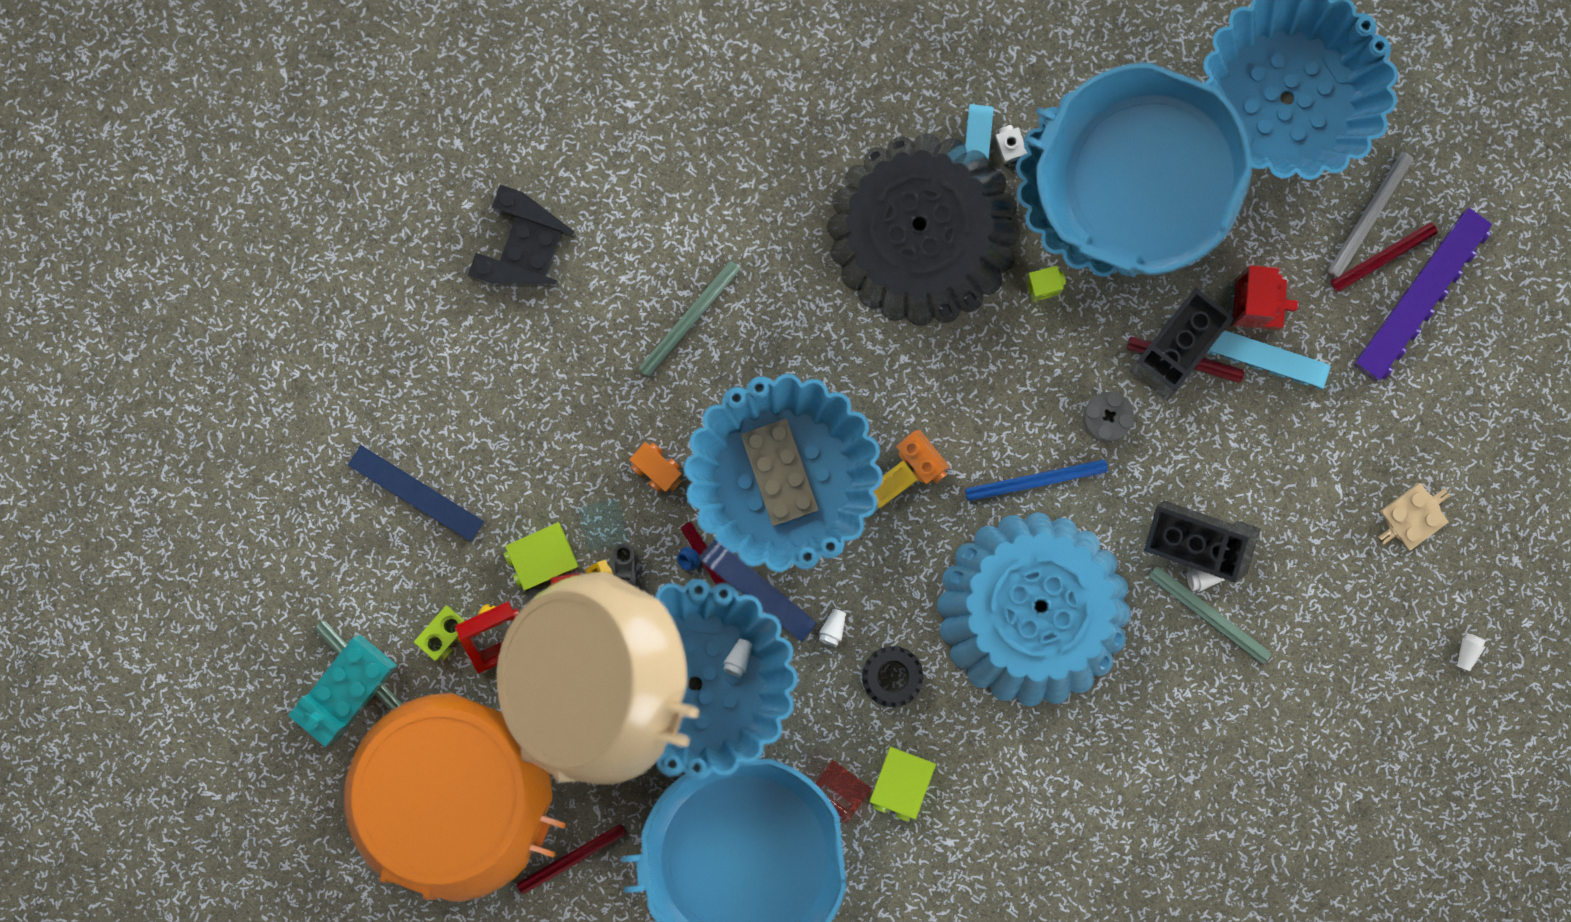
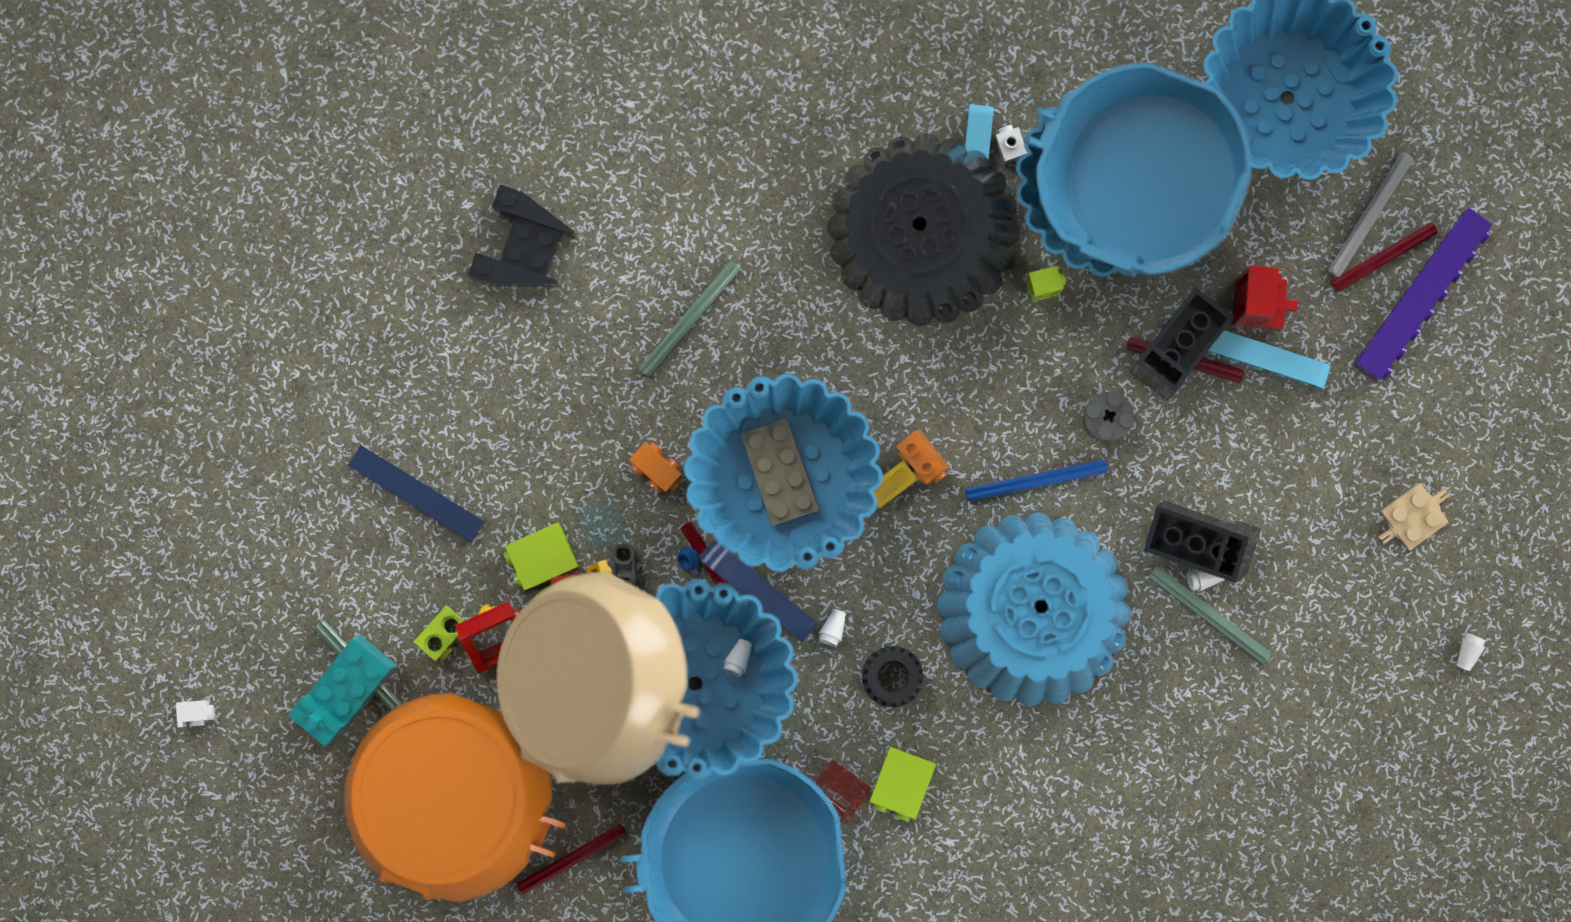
none -> white brick [176,700,215,727]

